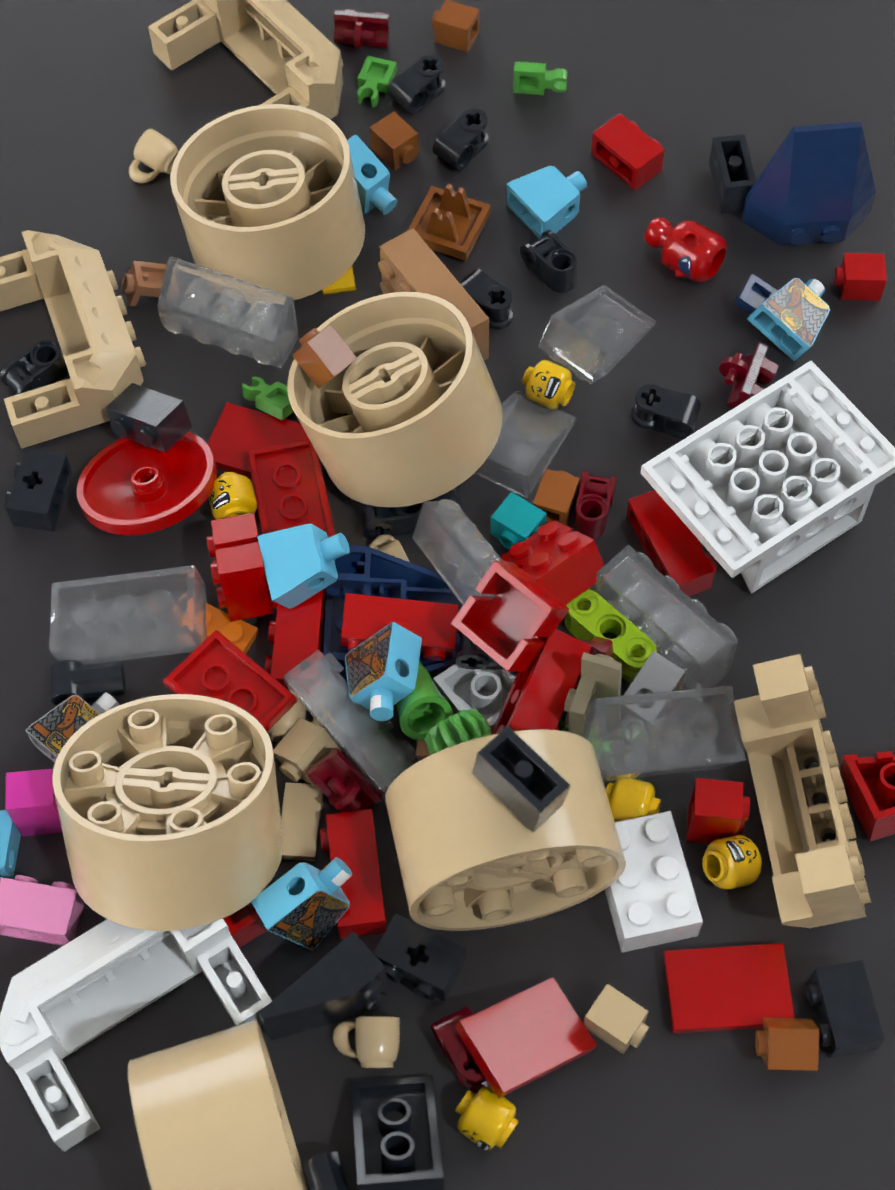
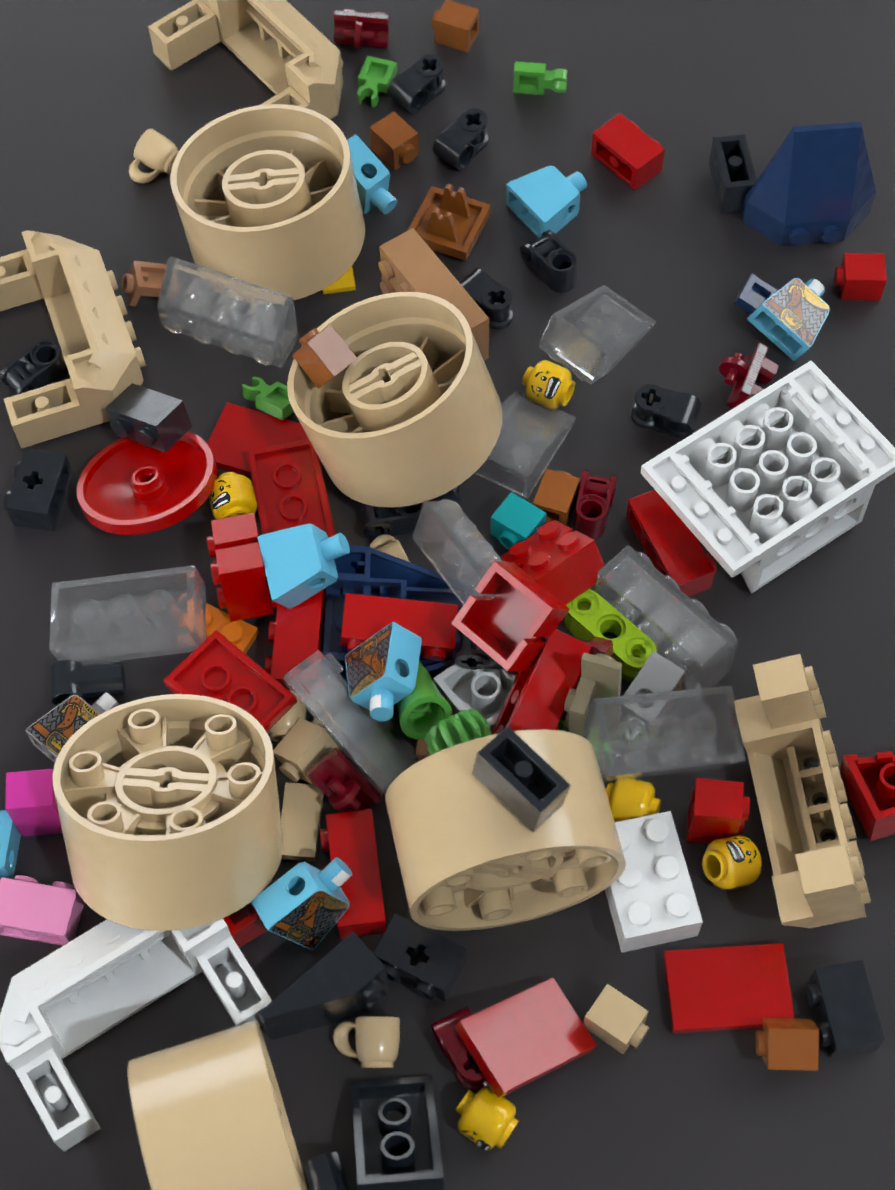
red piece [644,217,727,283] -> none

